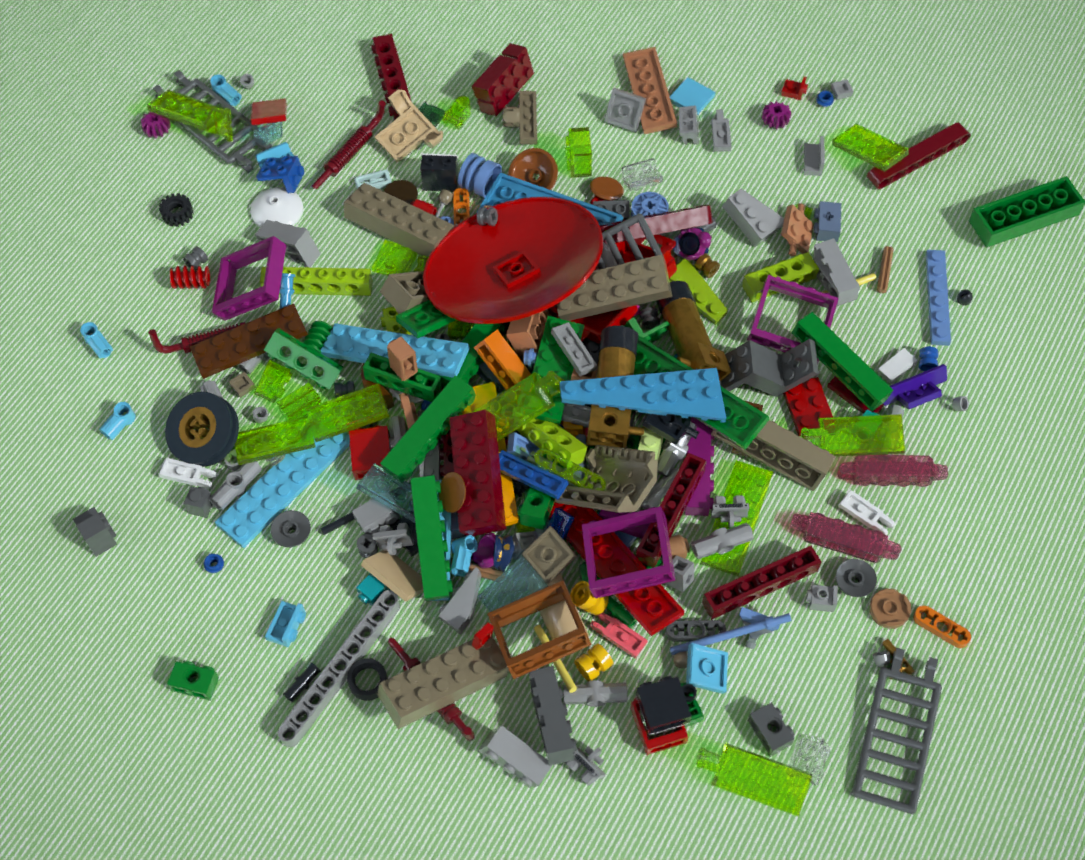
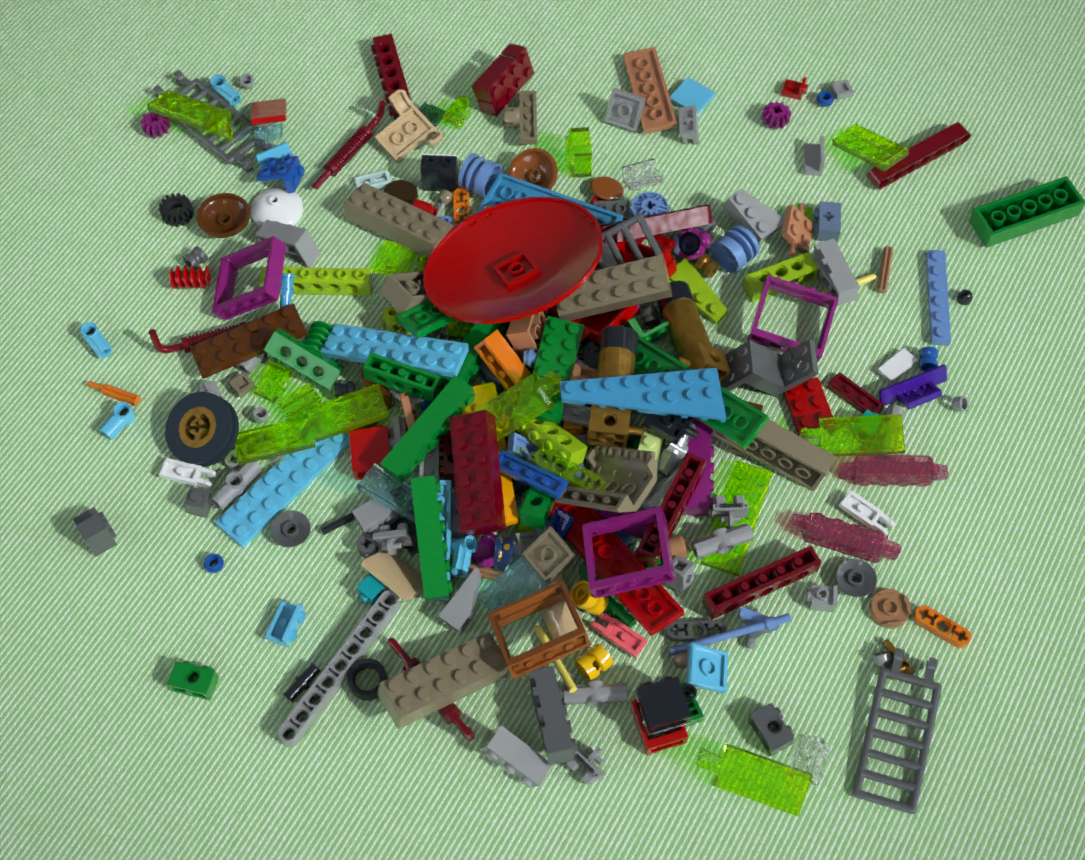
nougat brick [387,337,418,381] -> none
dark orange piece [439,472,466,513] -> none
red tile [472,622,494,650] -> none
dark grey wheel [477,207,498,226] -> none
light grey plate [551,322,597,376] -> none
light grey hinge [711,109,731,151] -> none
green brick [791,312,893,411] -> none
none -> orange axle [87,381,141,406]
none -> reddish brown dish [197,193,251,238]
none -> medium blue wheel [711,225,760,273]

